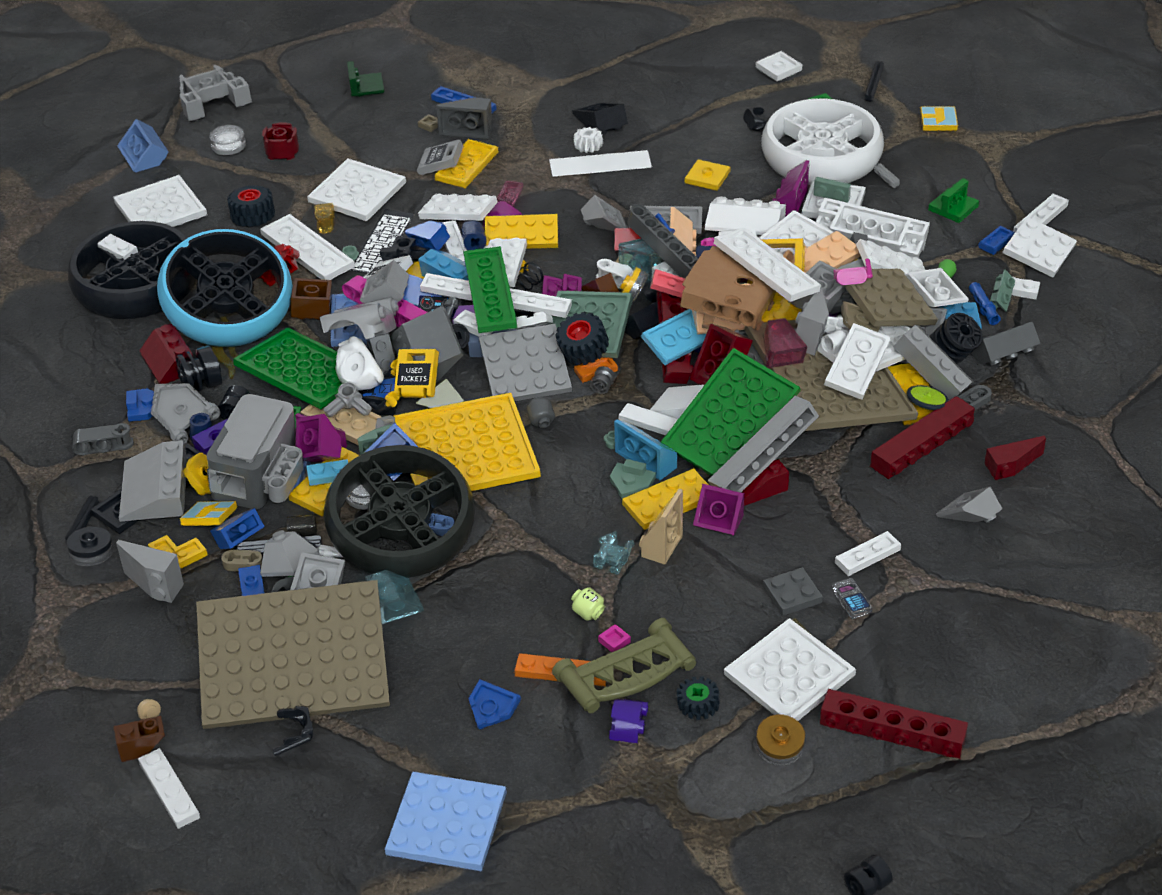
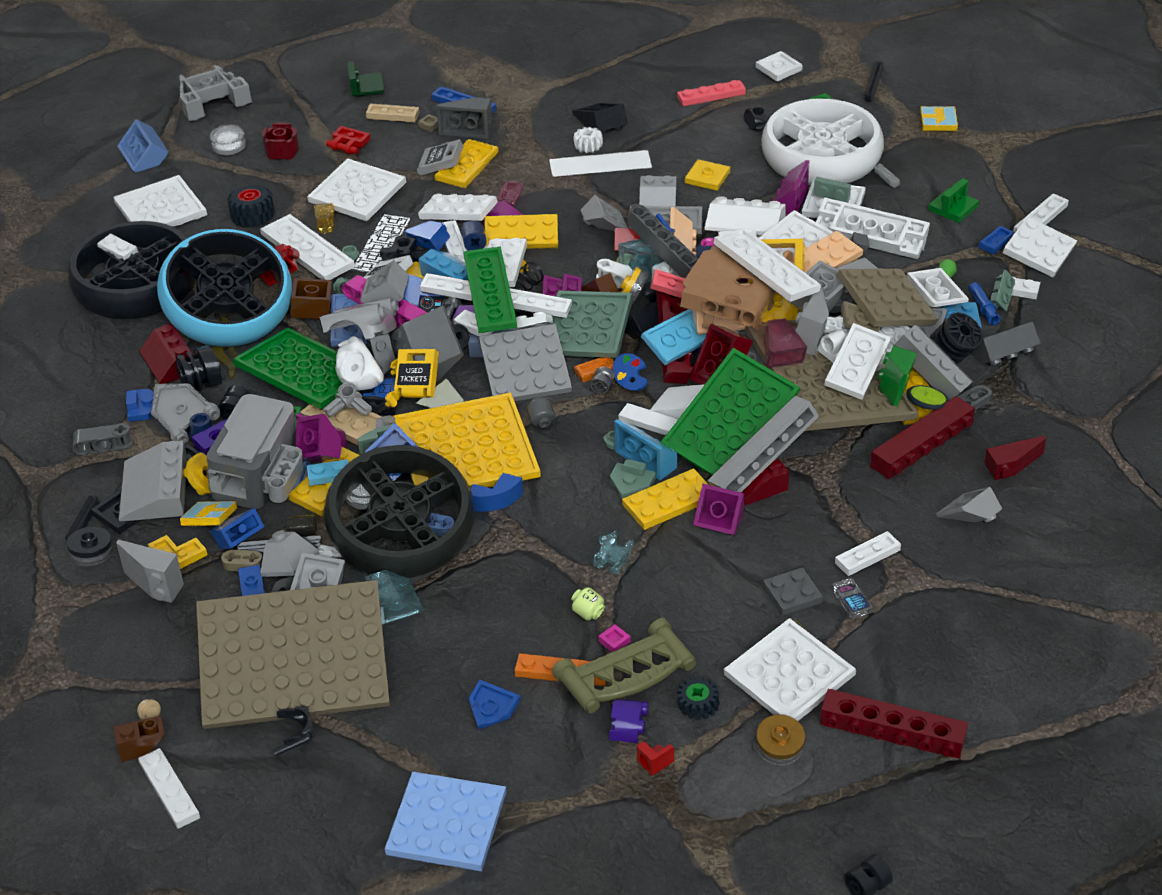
black wheel [555,312,609,365] -> none
tan slope [639,489,683,564] -> none
helmet [833,258,873,285] -> none
white plate [856,239,925,277] -> none
none -> red plate [326,126,371,154]
none -> sand green plate [333,277,349,294]
none -> tan plate [366,104,419,123]
none -> blue brick [470,473,523,512]
none -> blue piece [613,353,648,391]
none -> red panel [637,741,674,776]
none -> light grey slope [640,175,676,206]
none -> coral plate [677,80,746,106]
none -> green slope [878,345,917,407]

